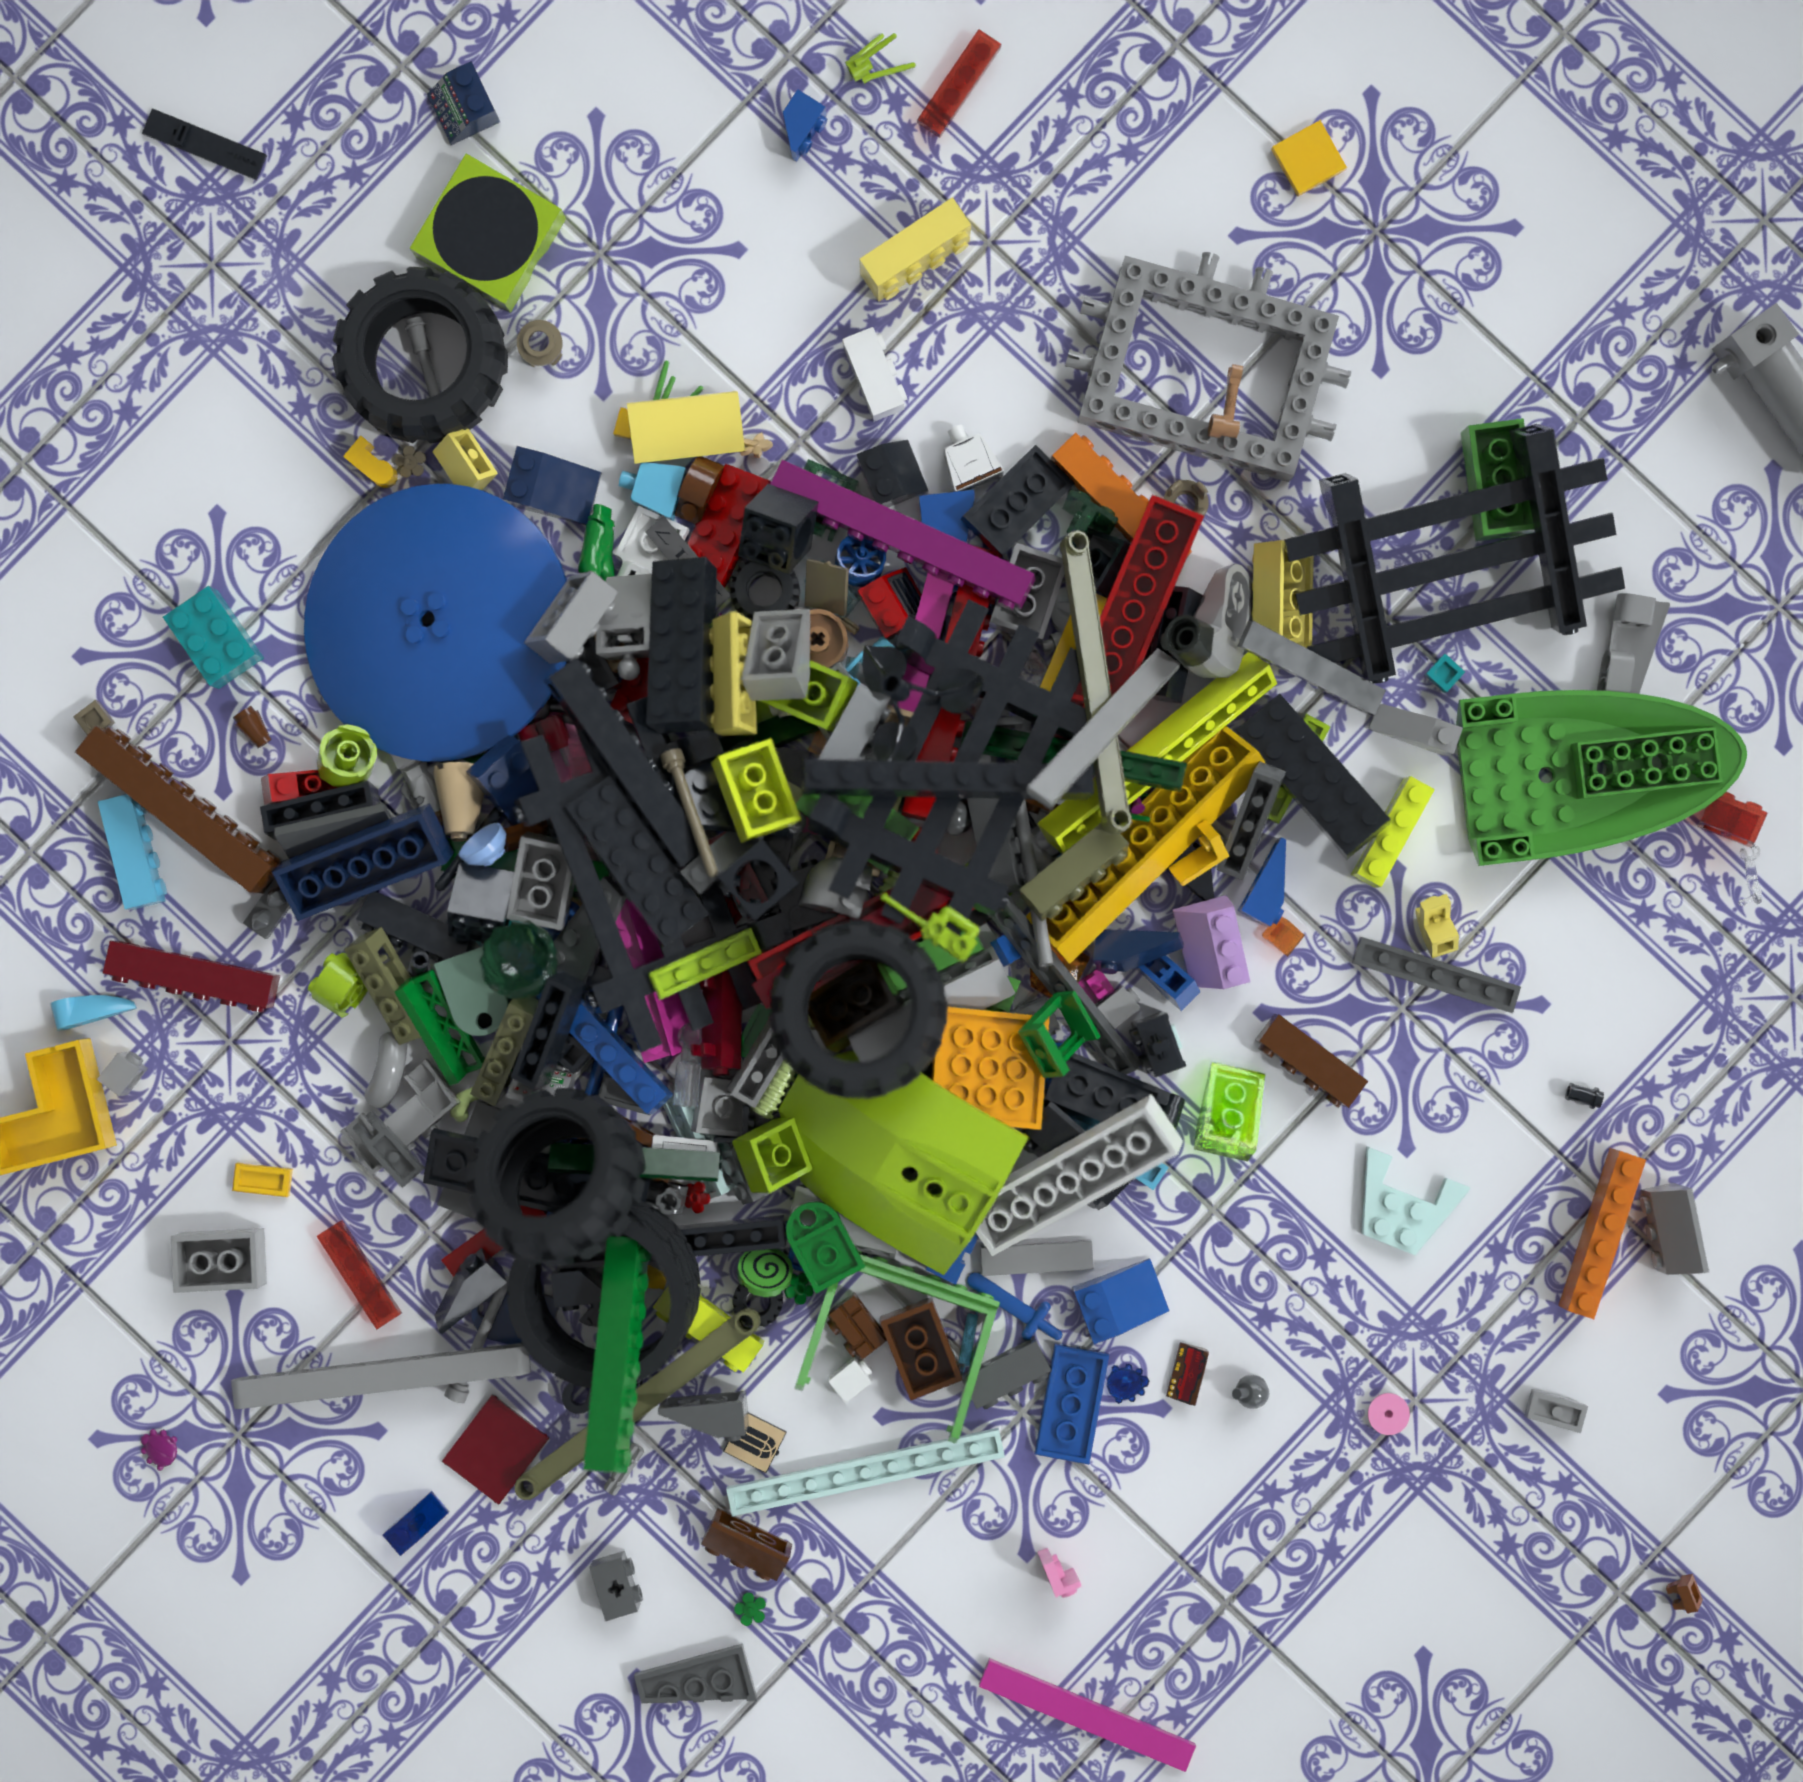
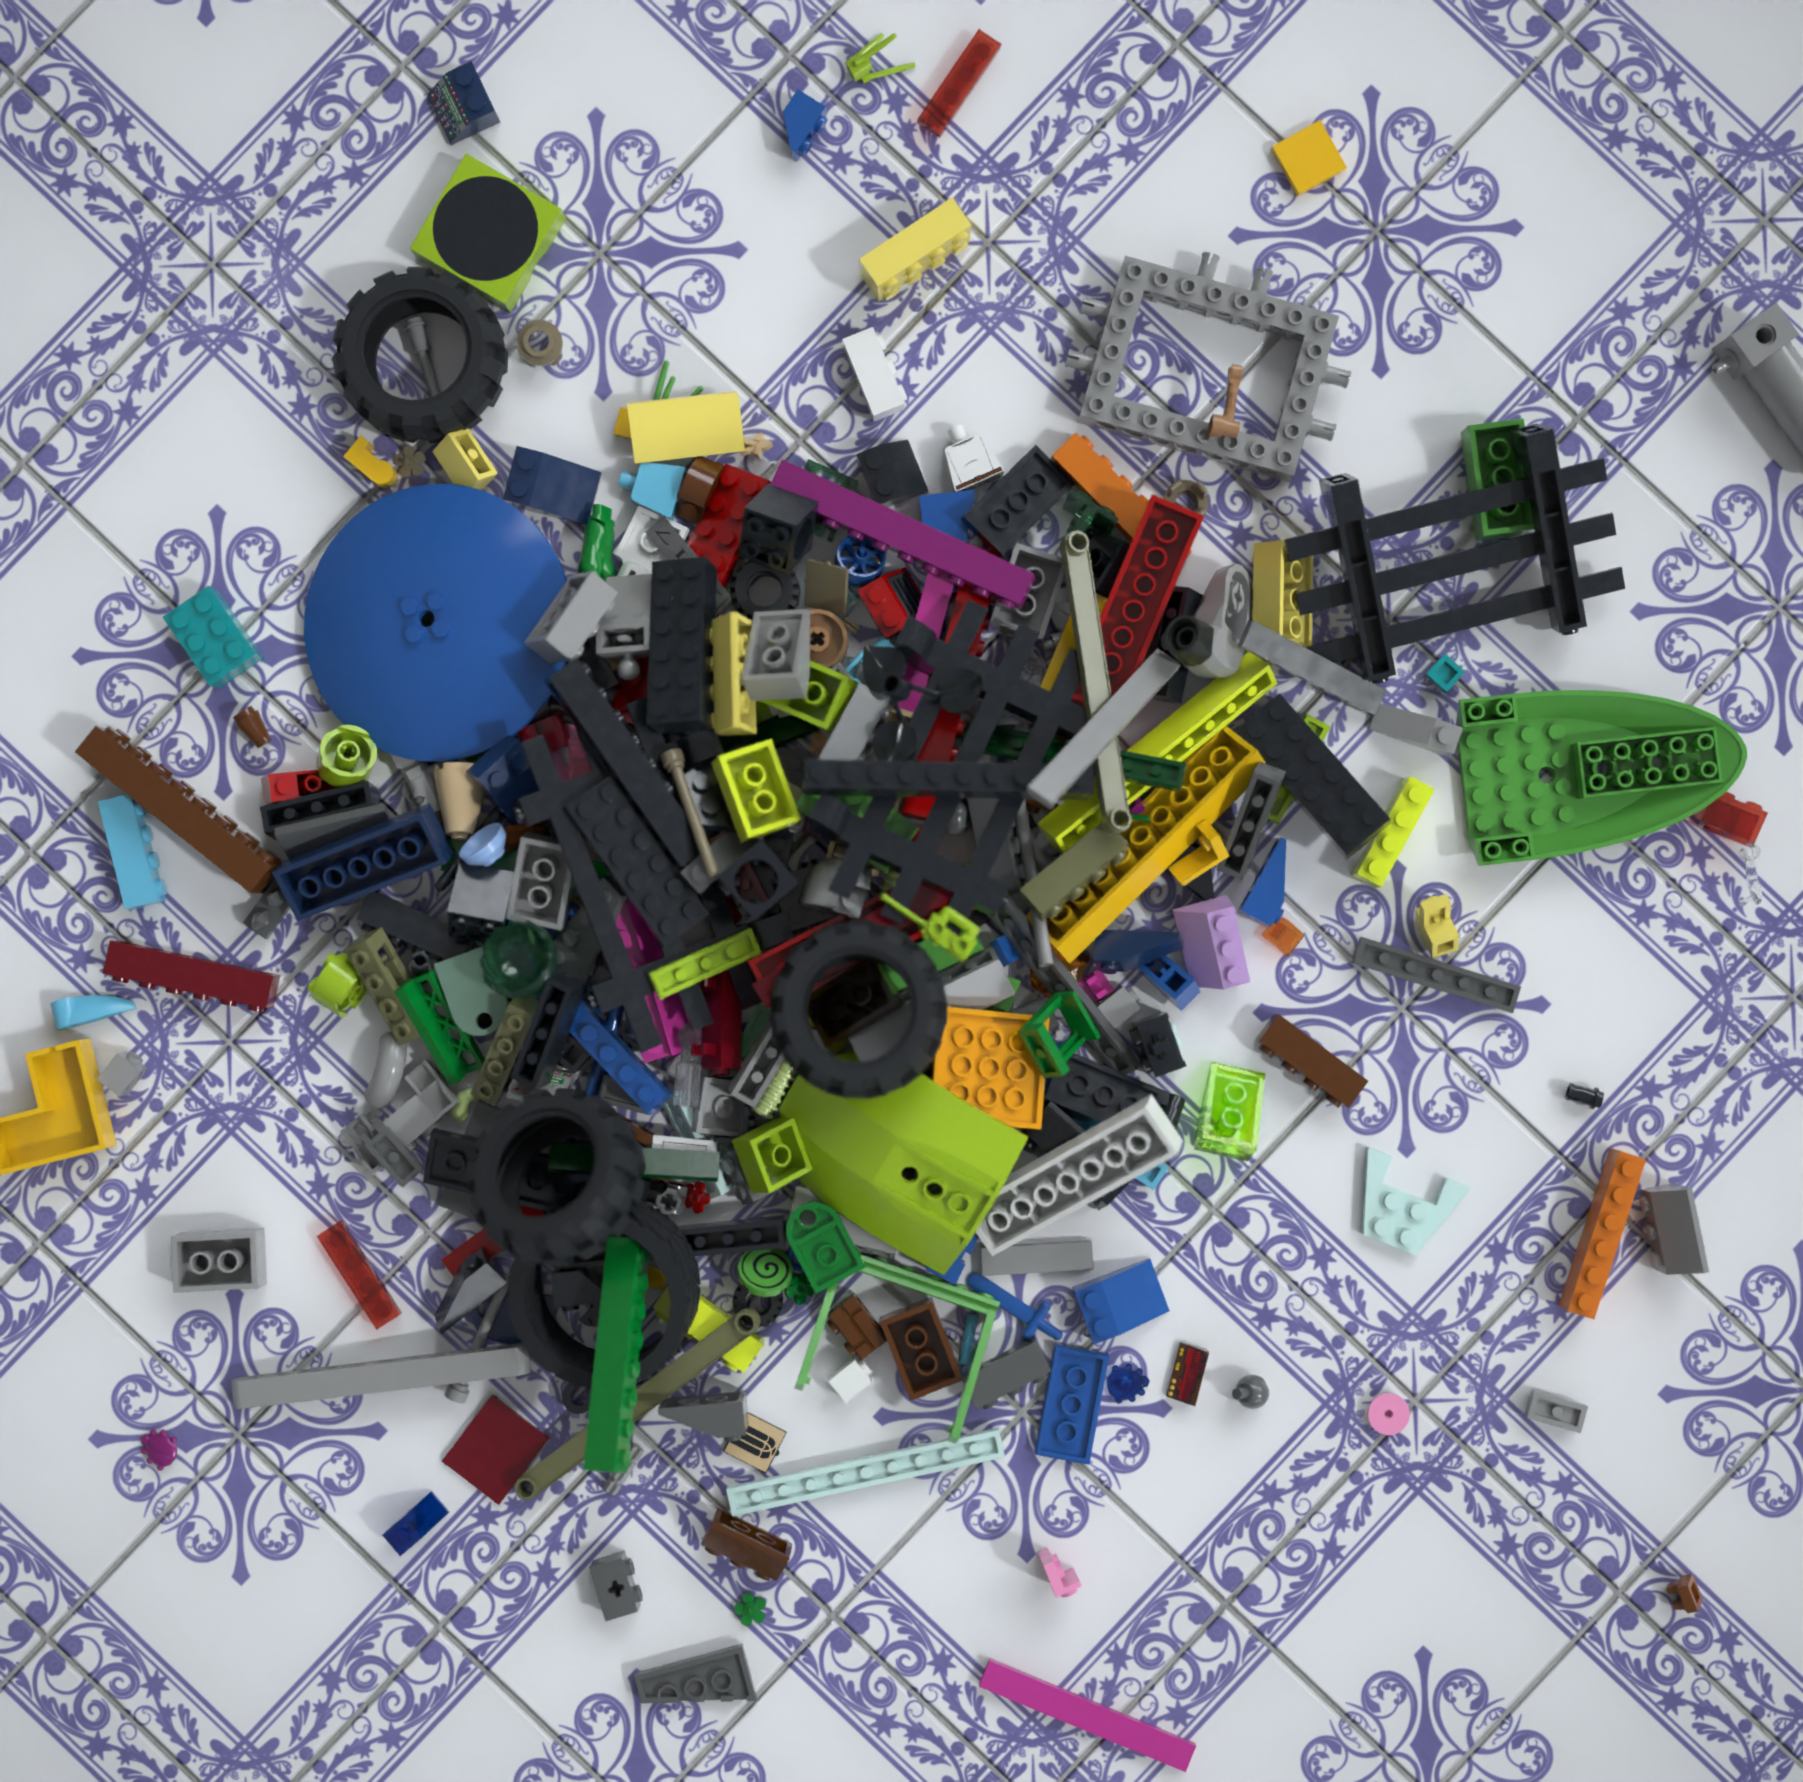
dark tan plate [73,700,115,736] -> none
black piece [142,108,267,181] -> none
yellow tile [232,1163,293,1197] -> none
light grey panel [1597,593,1670,694] -> none

